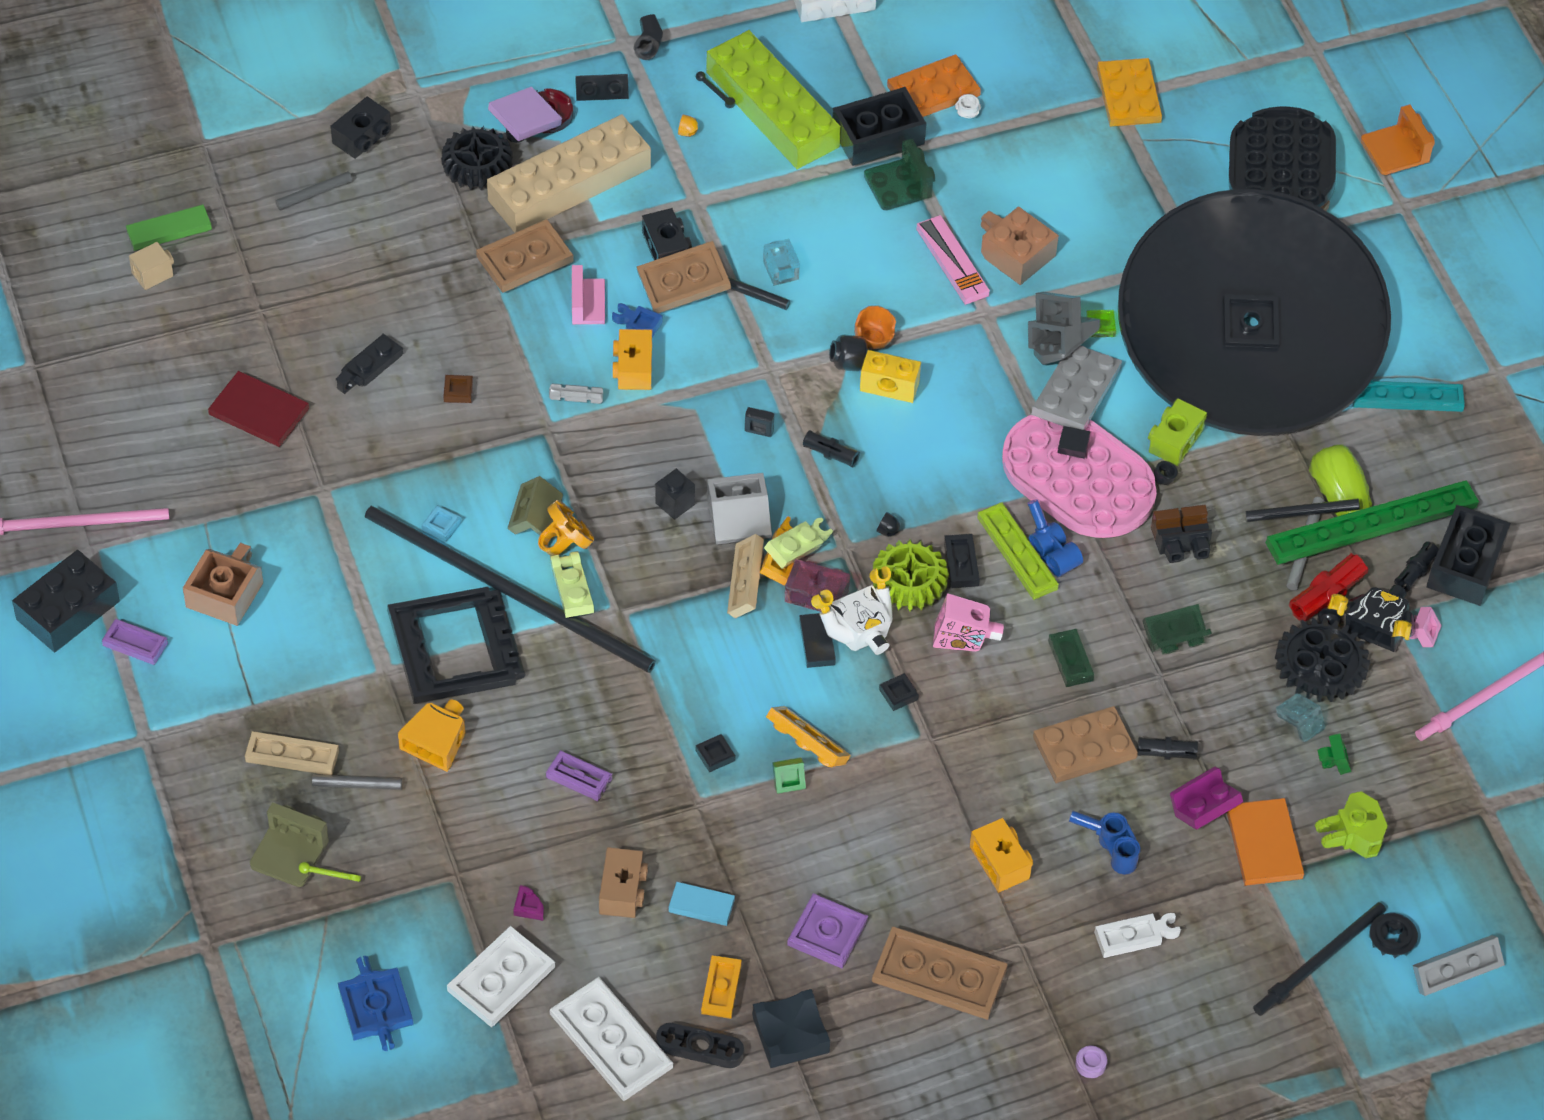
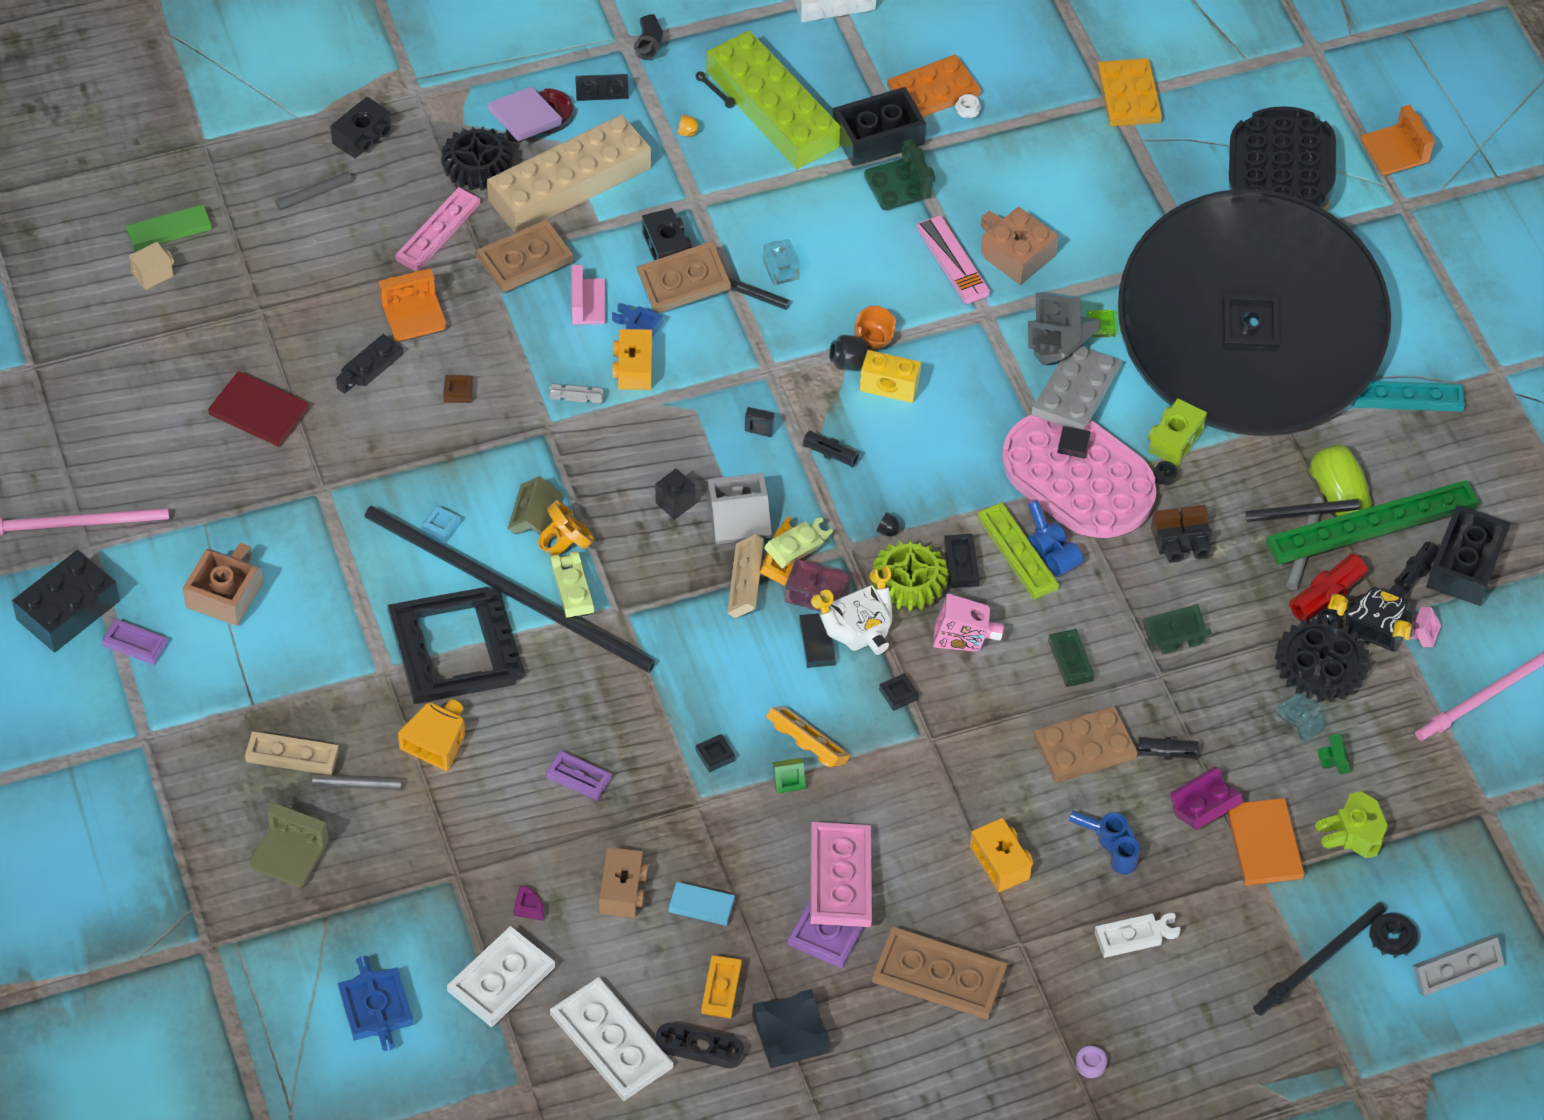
lime hinge [299,862,361,882] -> none
none -> orange bracket [378,268,446,341]
none -> bright pink tile [395,187,481,271]
none -> bright pink plate [810,822,872,927]

